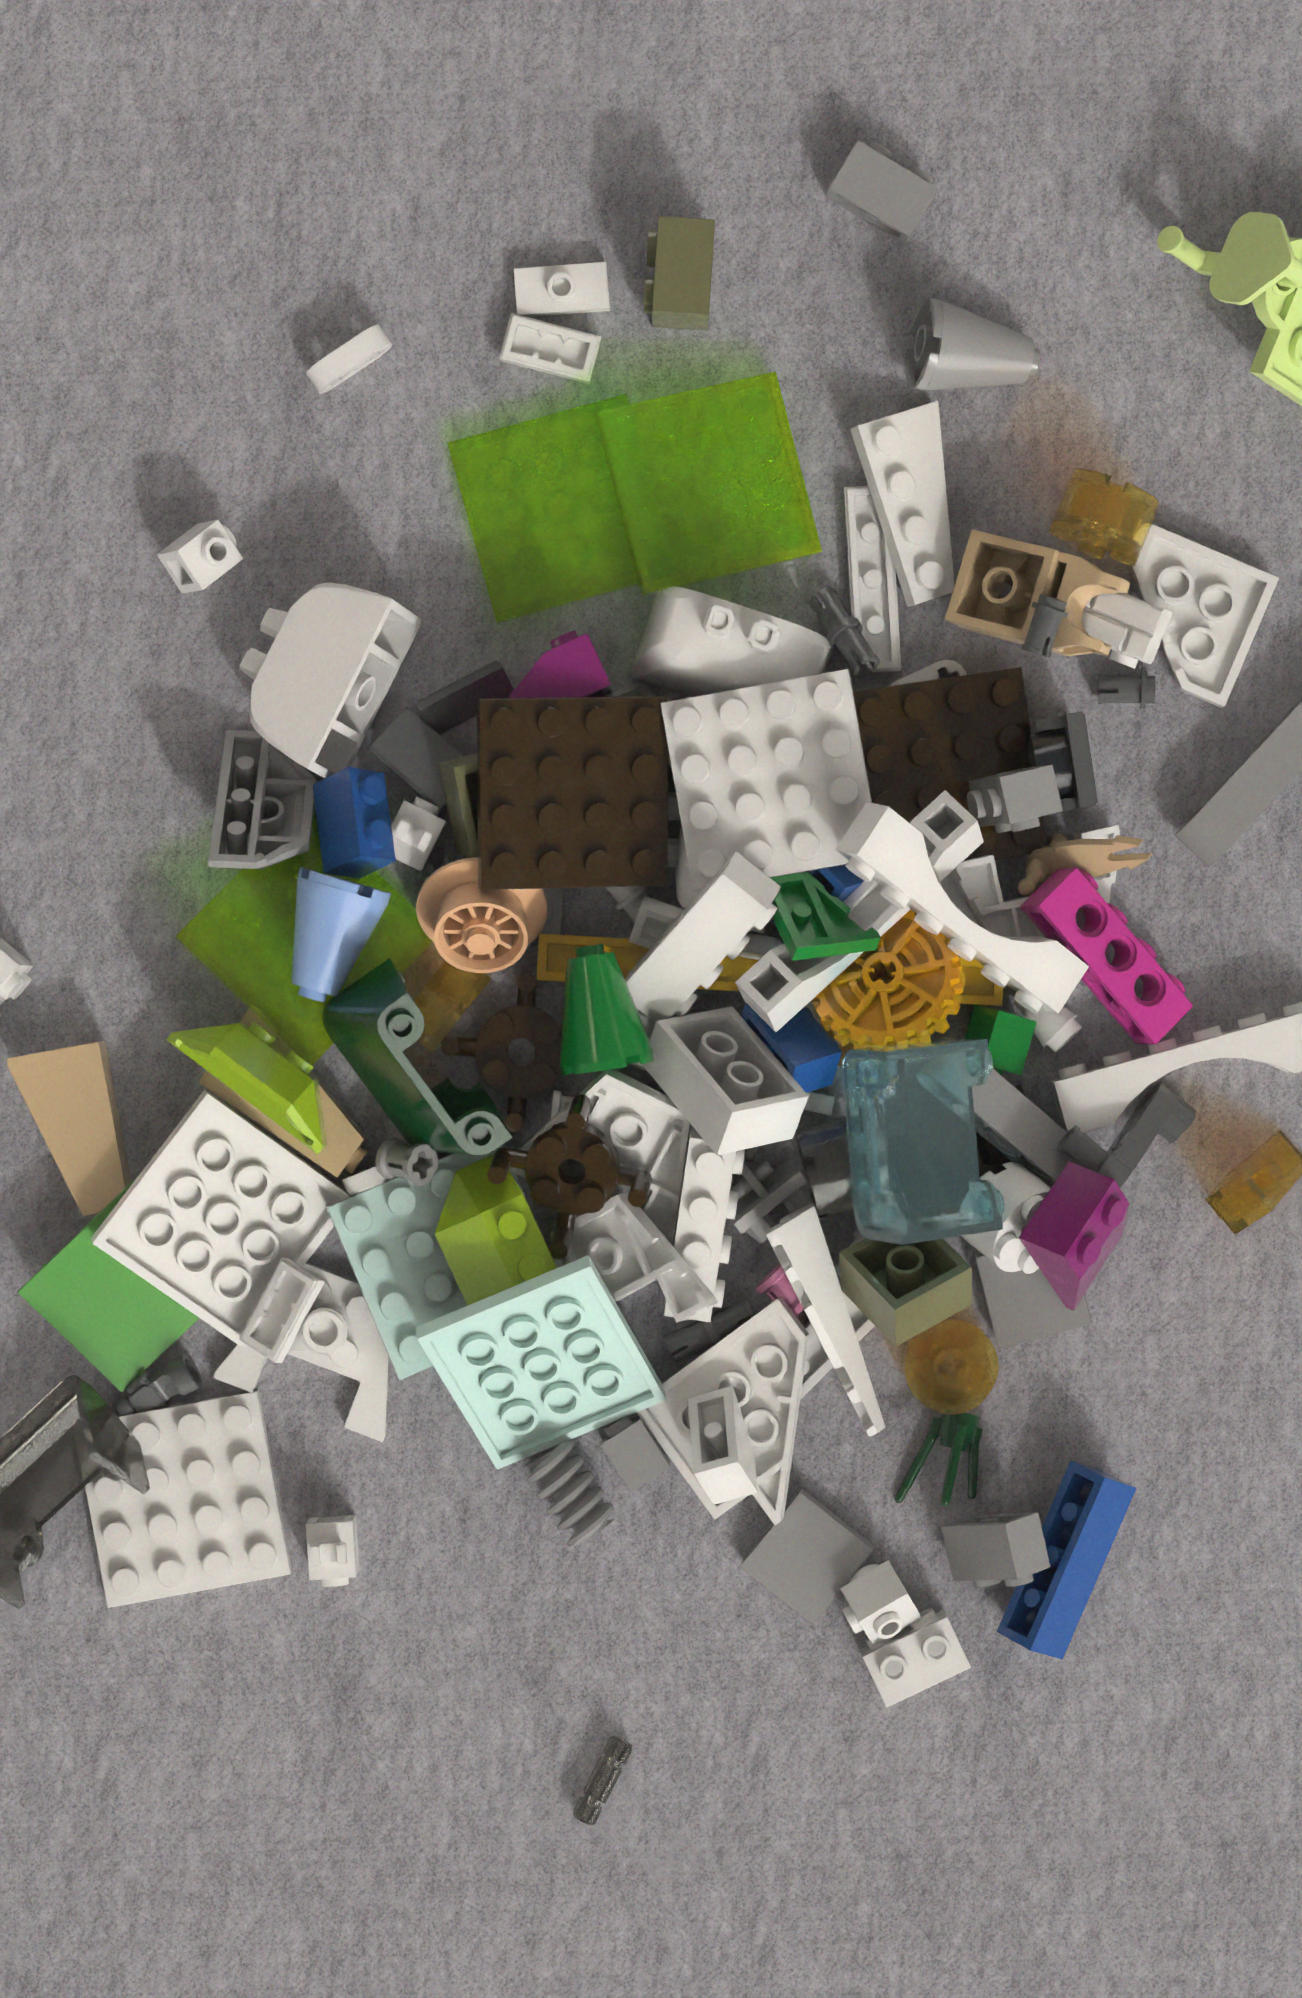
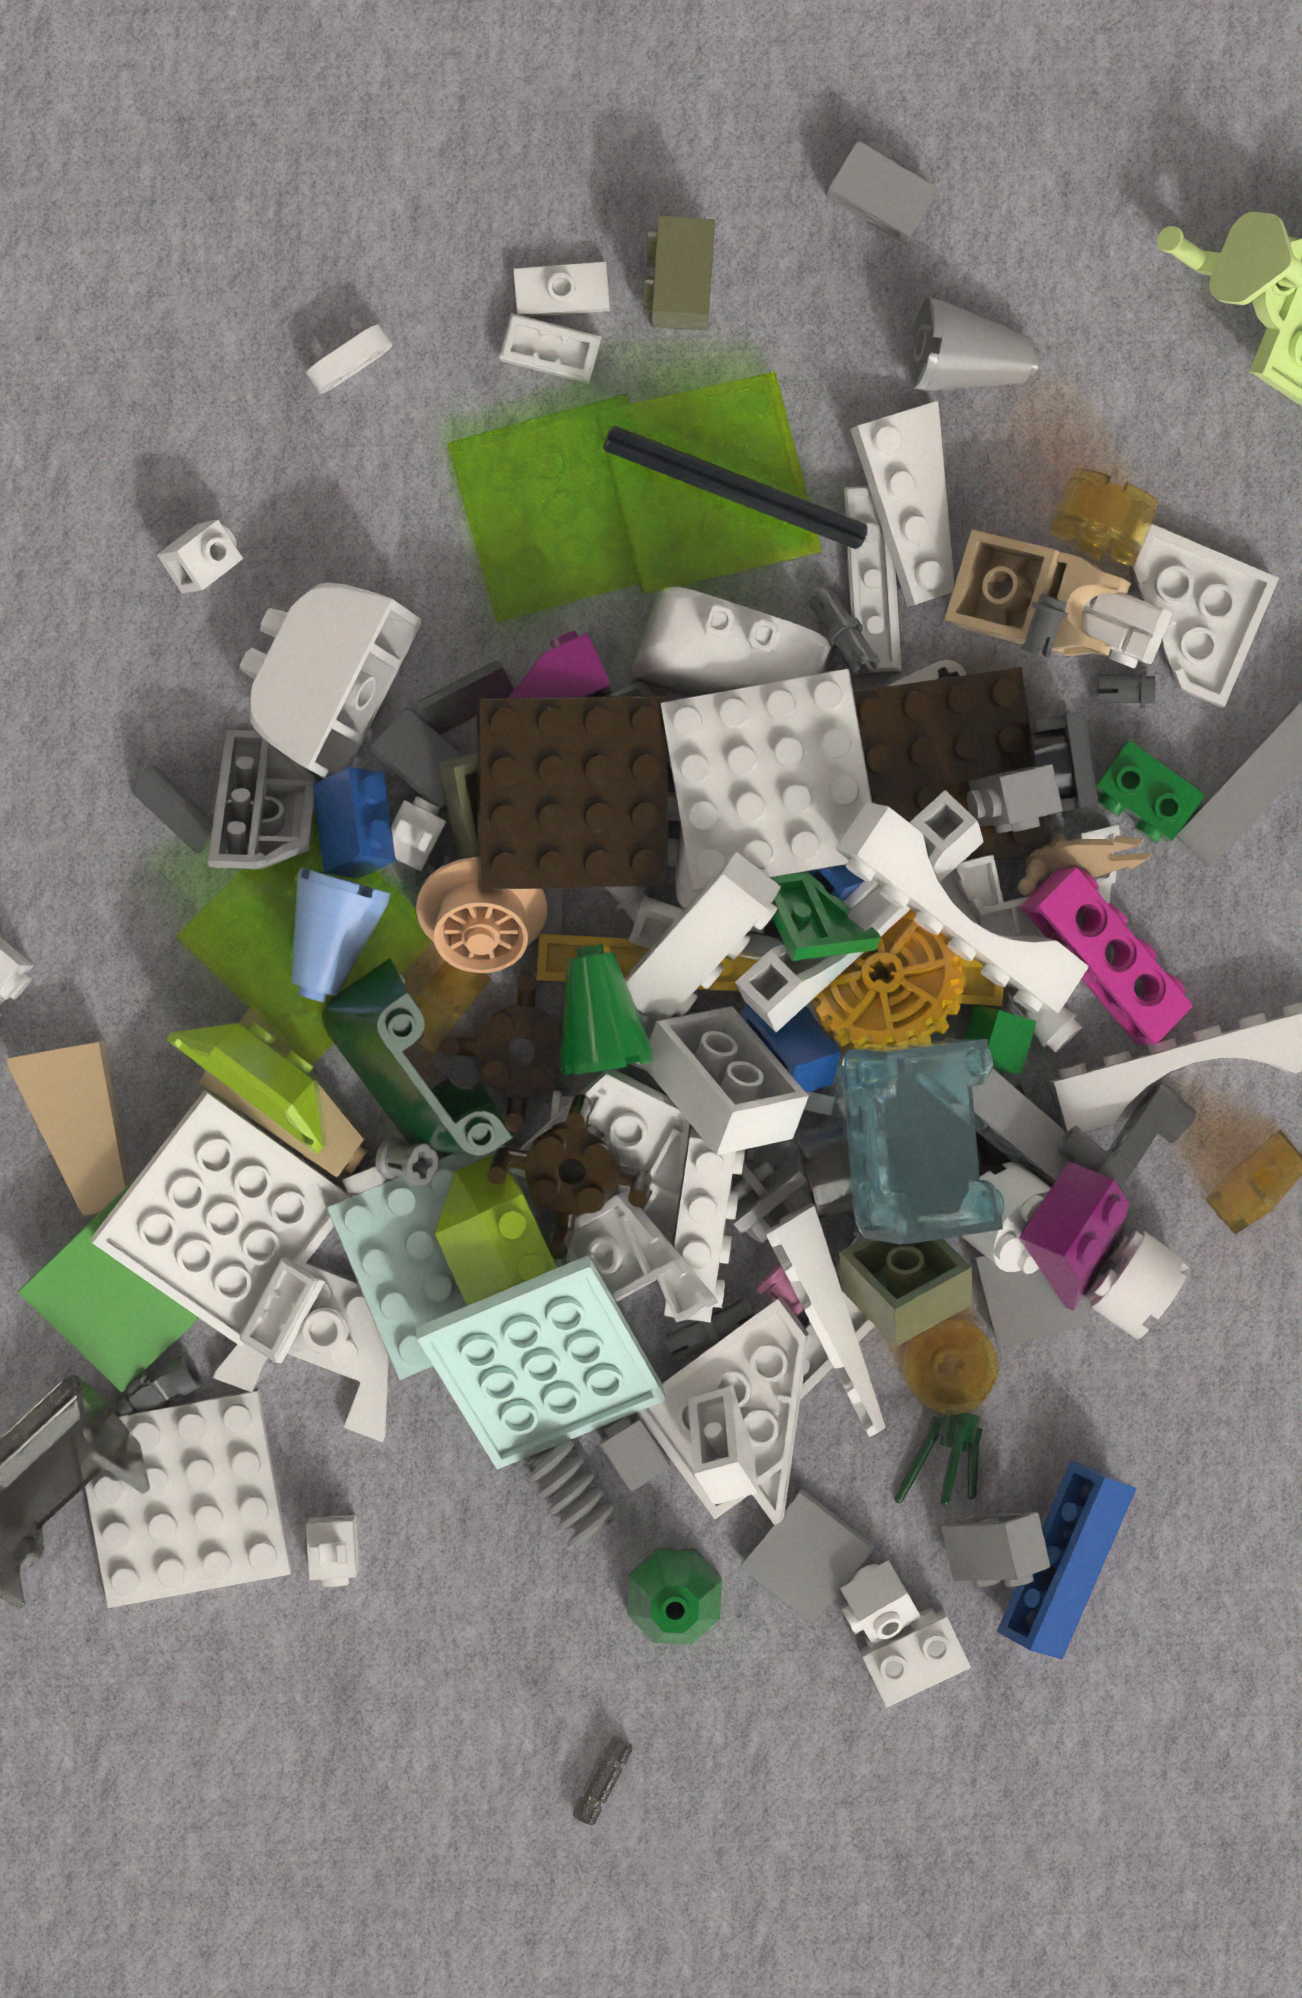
none -> dark grey slope [132,765,214,854]
none -> black axle [603,426,868,549]
none -> green cone [627,1547,722,1645]
none -> white brick [1084,1231,1191,1340]
none -> green brick [1095,740,1205,844]

